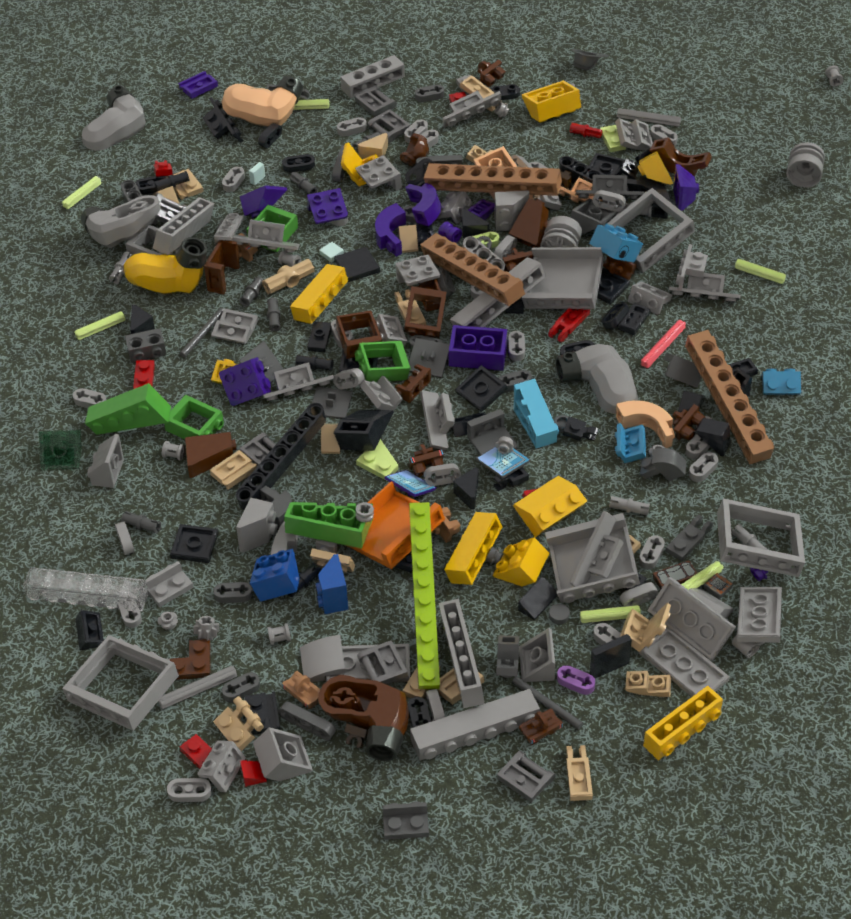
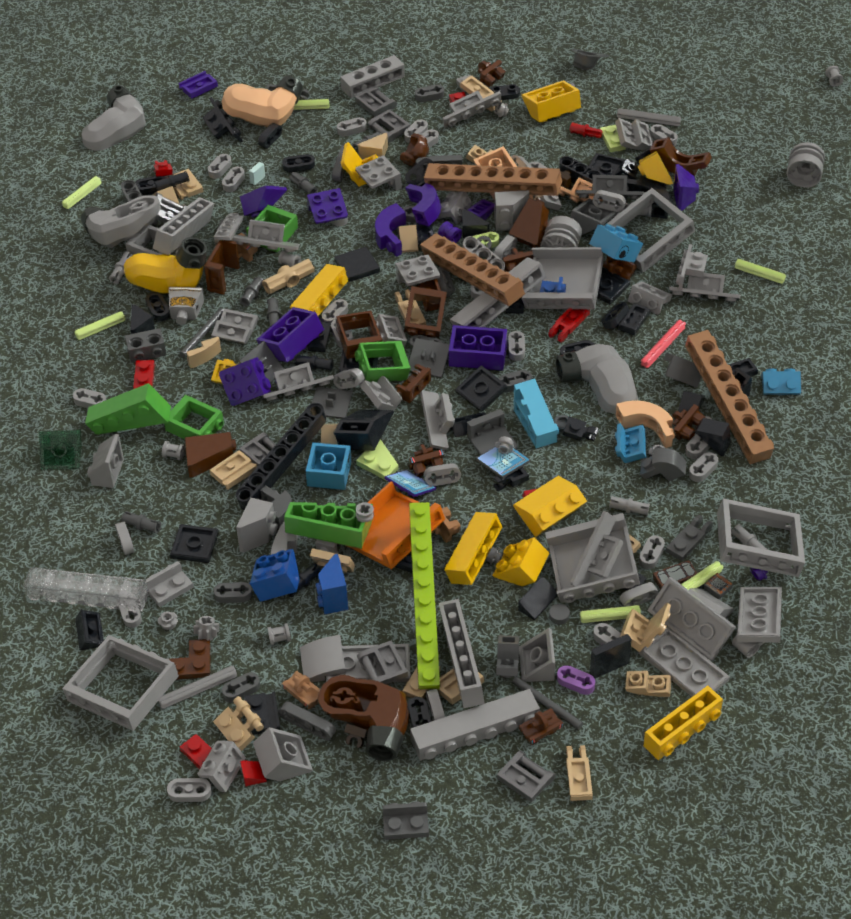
light aqua tile [319,242,344,262] -> none
black slope [453,468,479,510] -> none
none -> black plate [145,292,170,321]
none -> light grey torso [169,287,204,325]
none -> tan slope [186,337,221,369]
none -> light grey beam [208,154,232,179]
none -> dark purple brick [256,307,324,362]
none -> dark azure brick [306,442,351,490]
none -> light grey beam [322,299,348,323]
none -> blue bracket [540,277,566,293]

